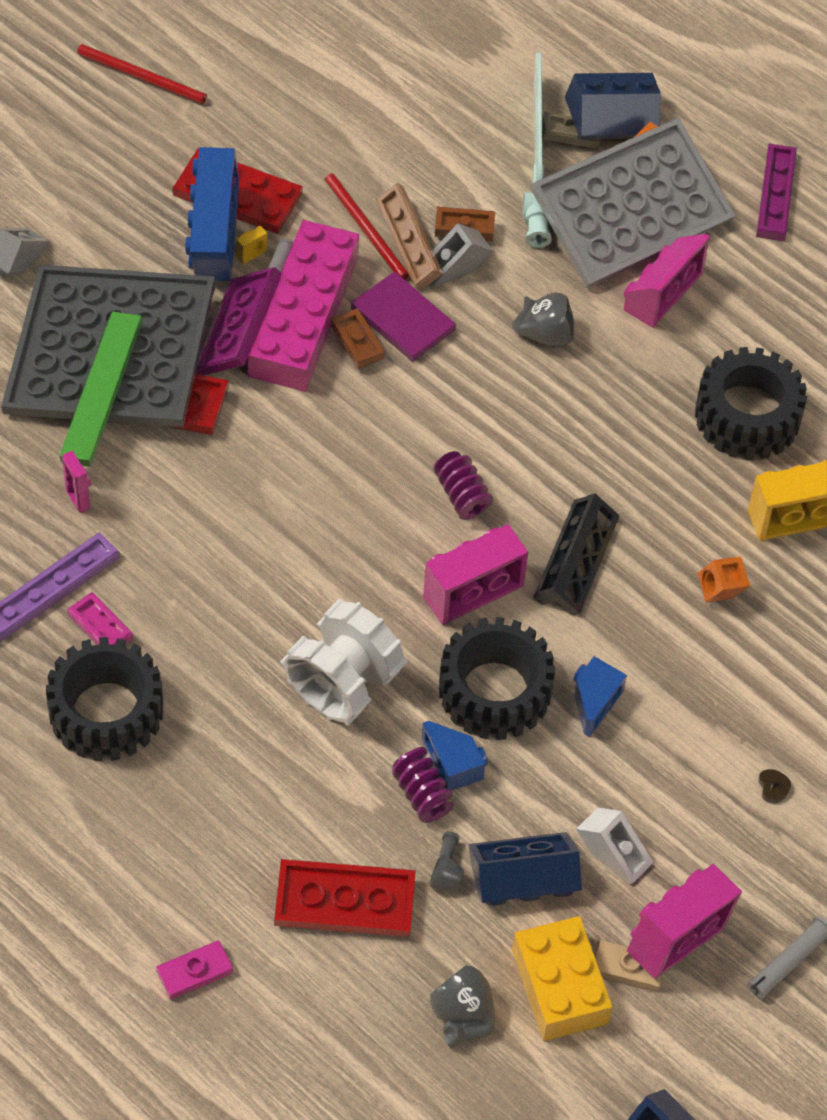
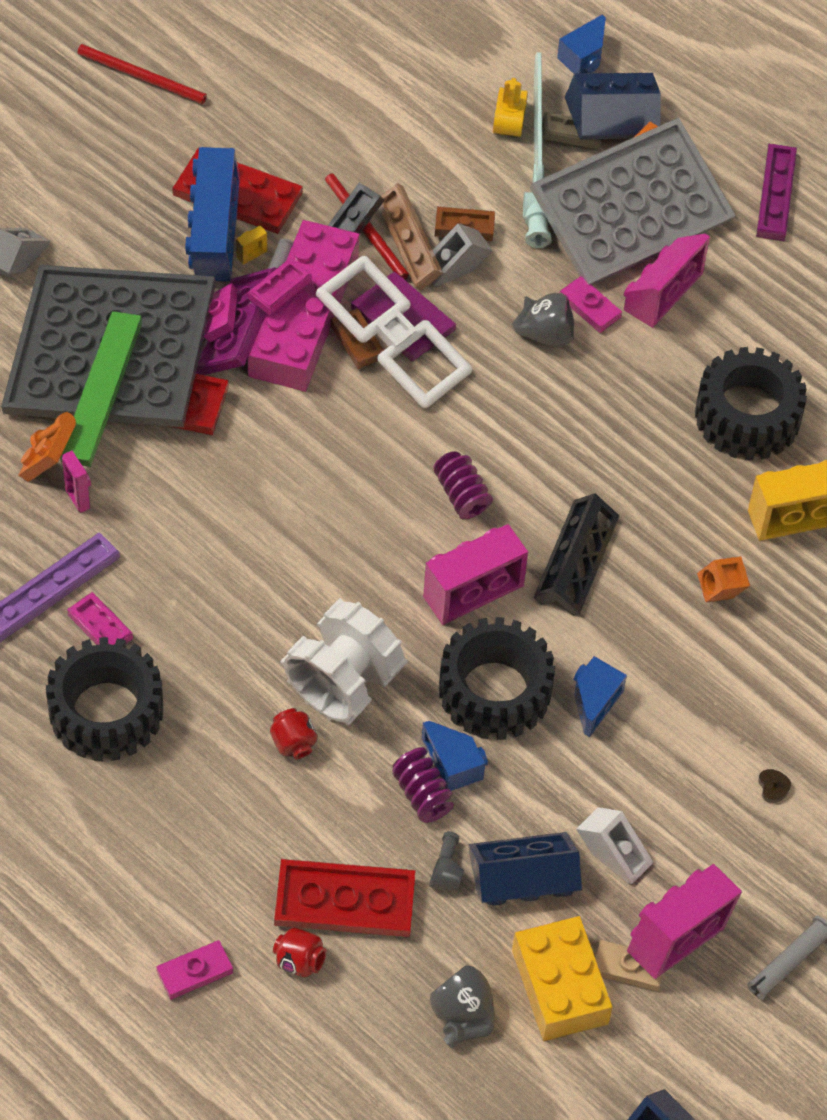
none -> orange plate [18,412,76,482]
none -> dark pink plate [204,283,238,342]
none -> dark pink plate [248,258,312,315]
none -> red head [270,708,318,760]
none -> red head [273,927,327,978]
none -> white bar [316,256,472,408]
none -> plate [327,182,385,234]
none -> yellow beam [493,78,528,137]
none -> blue slope [557,14,606,74]
none -> dark pink plate [559,276,622,333]

